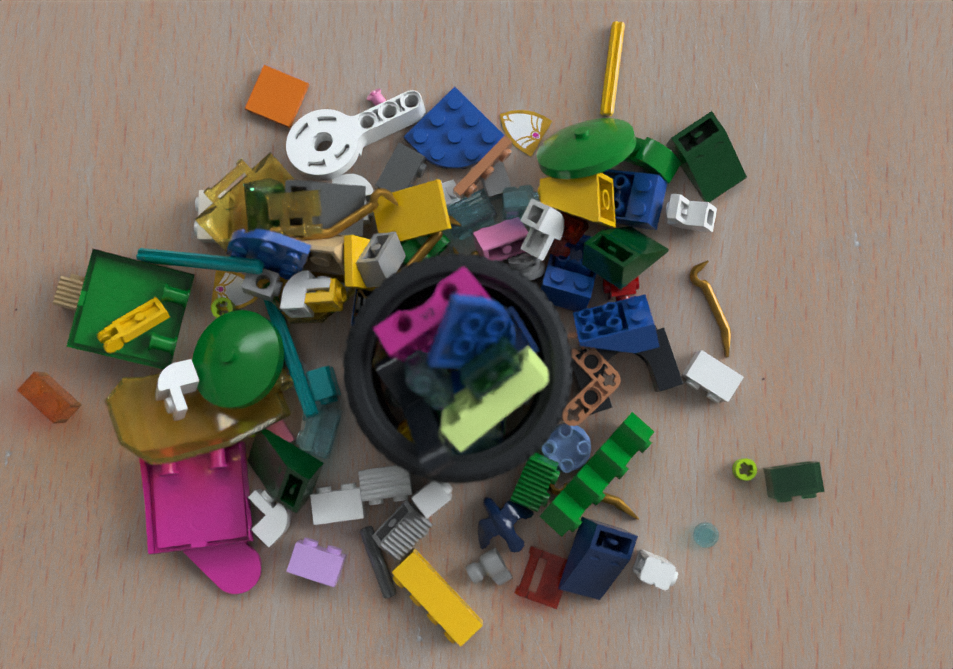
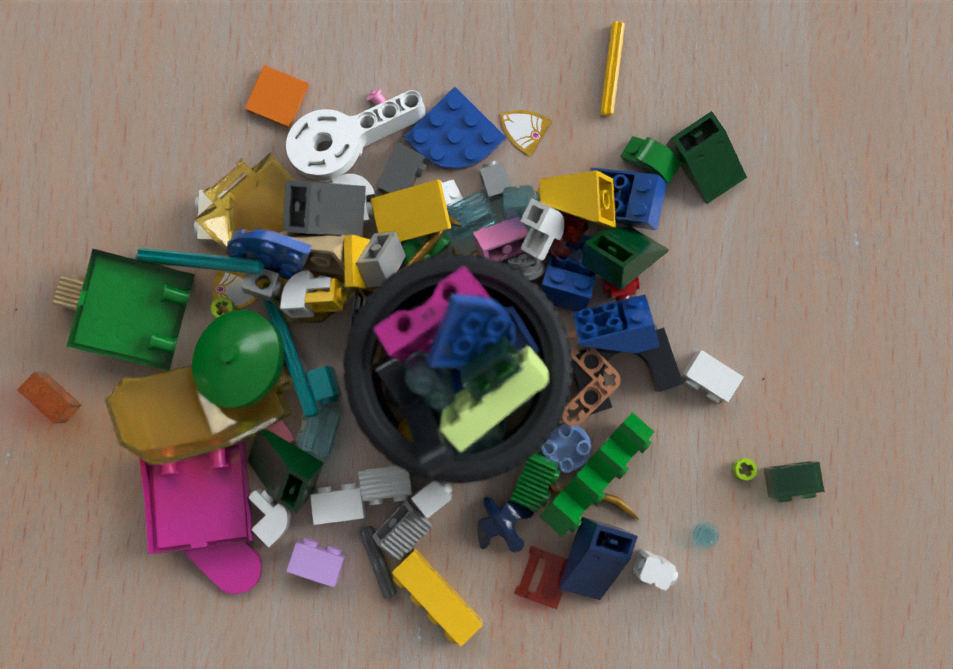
yellow hinge [97,297,170,353] -> none
white brick [155,359,199,421] -> none
clear green brick [243,178,285,233] -> none
clear yellow plate [266,190,323,238] -> none
pearl gold piece [301,188,399,240] -> none
nougat plate [453,135,512,201] -> none
light grey piece [466,547,513,586] -> none
green dish [536,118,636,179] -> none
white brick [666,194,717,232] -> none
pearl gold piece [689,260,731,358] -> none

